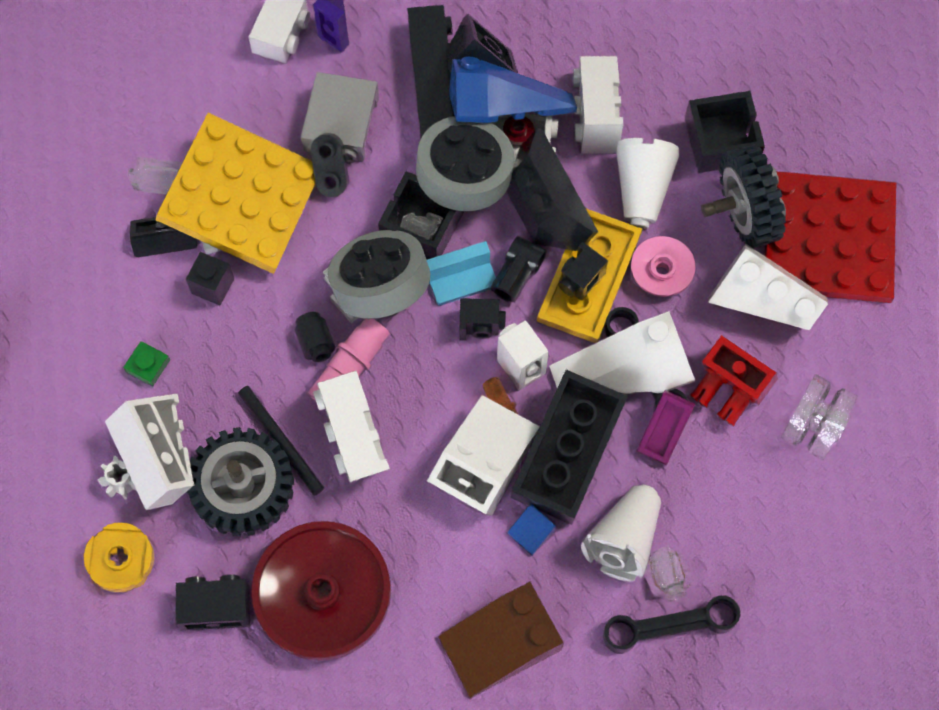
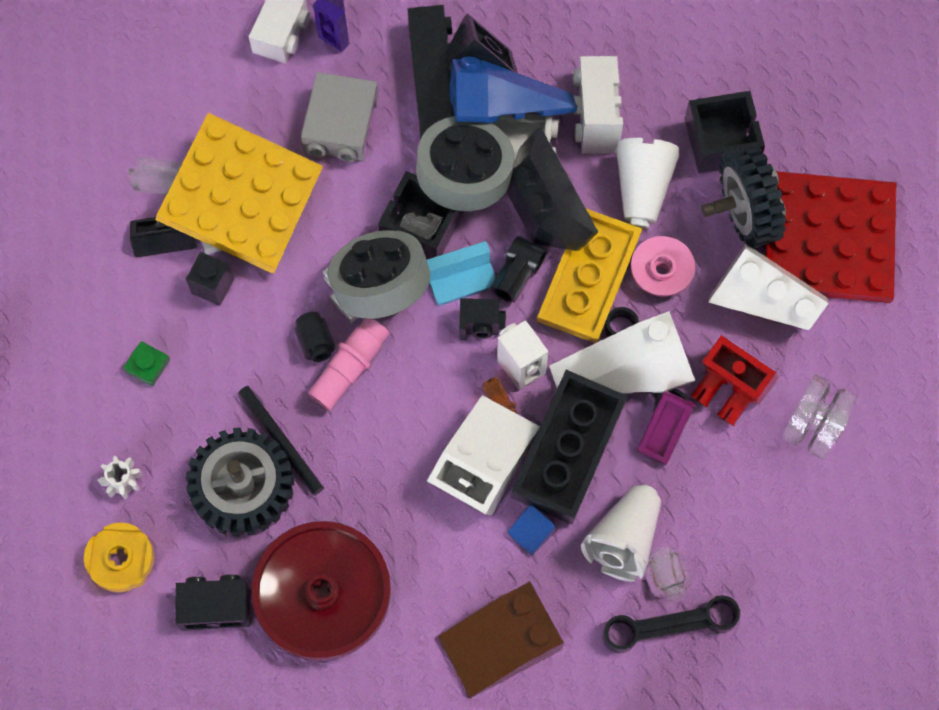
white wedge [105,394,194,510] -> none
black plate [311,133,349,197] -> none
white wedge [313,371,390,482] -> none
dark red plate [503,116,534,145] -> none
black brick [558,241,608,301] -> none

